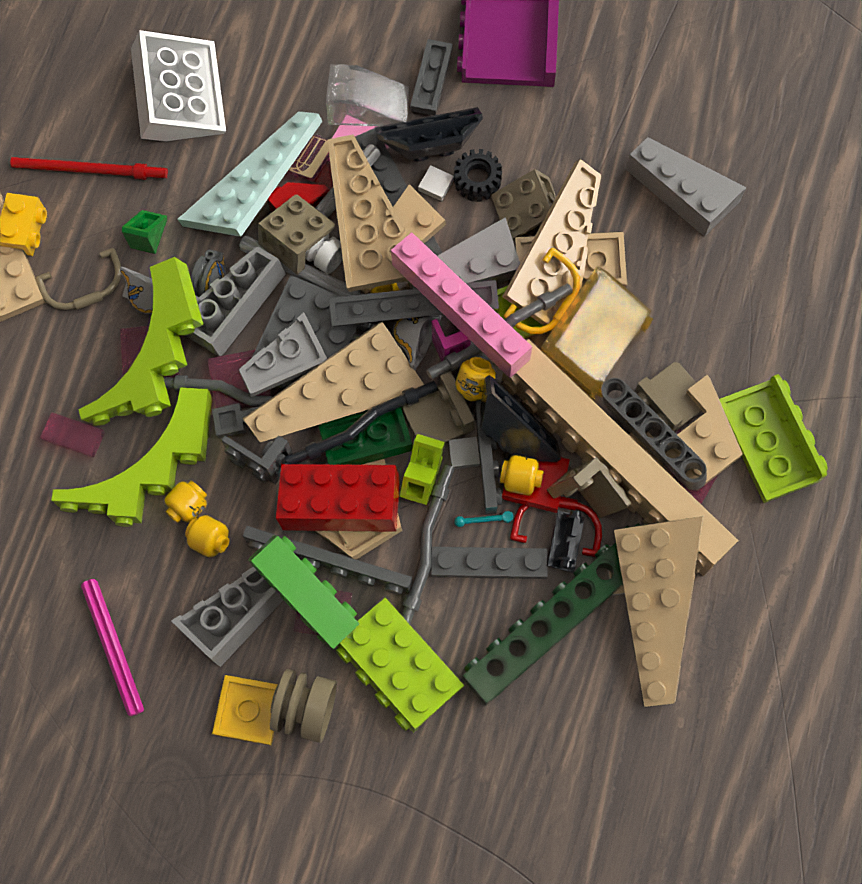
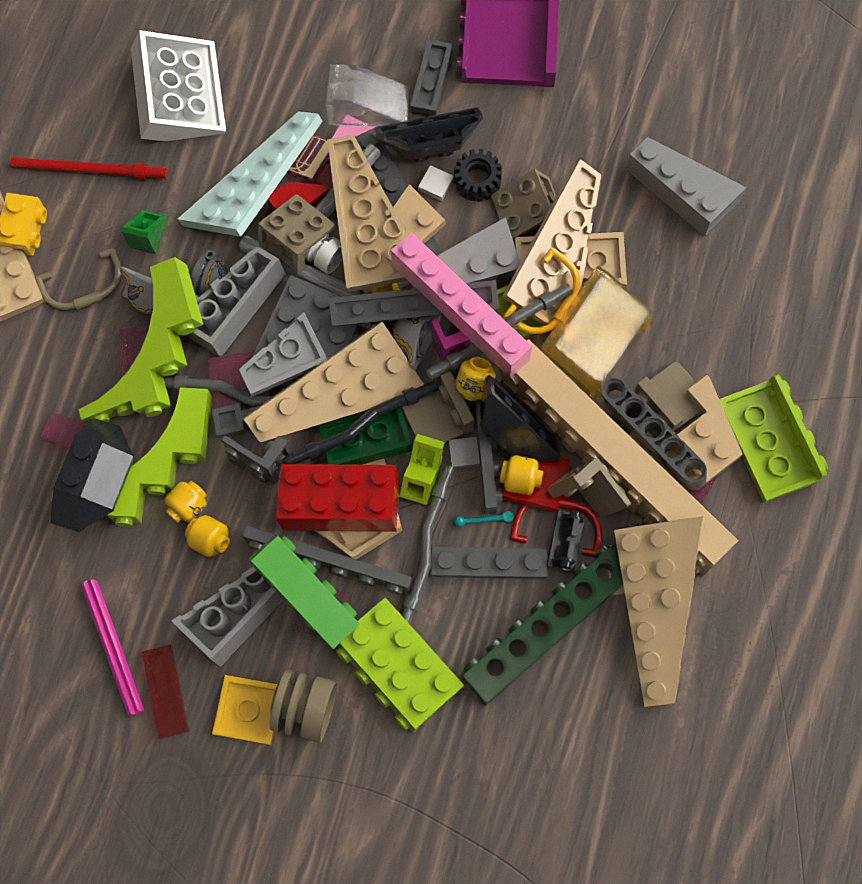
none -> black wedge [50,418,134,533]
none -> clear red tile [142,644,190,739]

